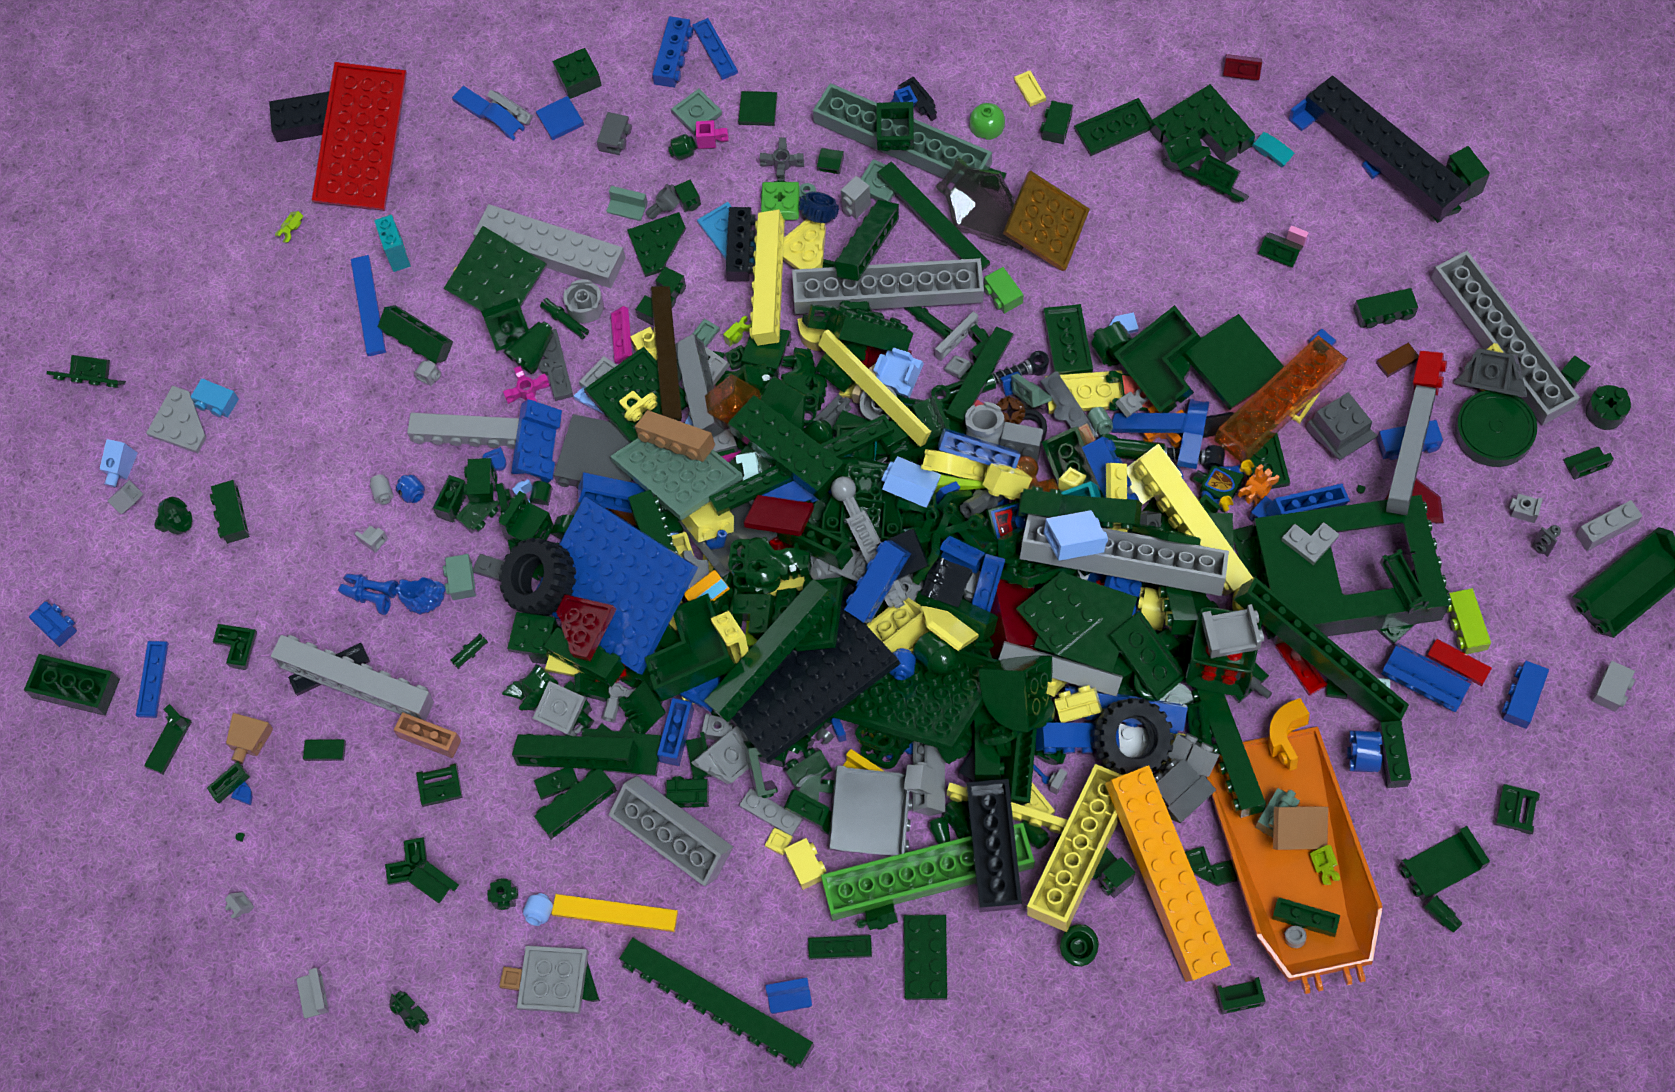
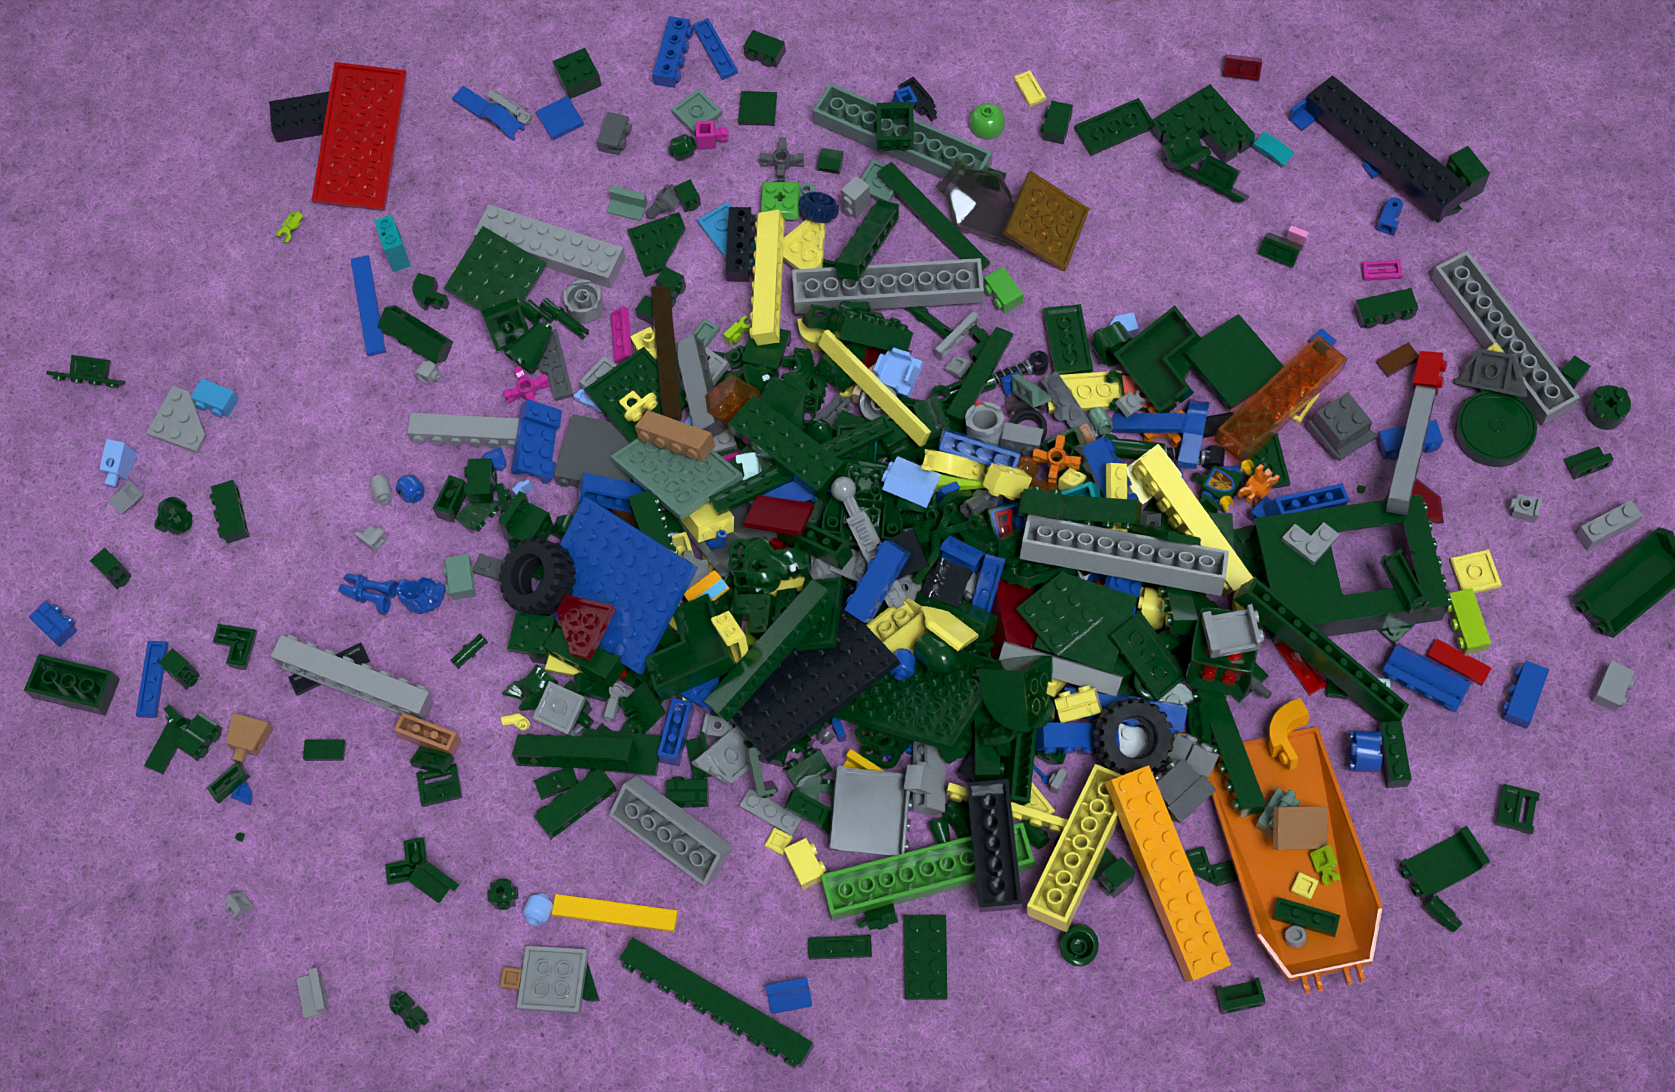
dark green brick [529,481,553,506] -> none
reddish brown gear [996,396,1025,424] -> none
light blue brick [1044,510,1108,561] -> none
dark grey hinge [1533,525,1561,557] -> none
none -> dark green brick [90,547,131,589]
none -> dark green brick [158,648,200,690]
none -> dark green brick [175,713,222,761]
none -> dark green plate [409,746,454,774]
none -> dark green brick [412,273,450,311]
none -> light yellow arm [501,713,530,731]
none -> dark green hinge [520,299,554,324]
none -> dark green brick [743,30,786,68]
none -> orange pin [1032,434,1081,484]
none -> light yellow tile [1291,872,1319,901]
none -> dark pink tile [1361,260,1403,281]
none -> blue leg [1376,197,1403,236]
none -> light yellow tile [1450,549,1502,593]

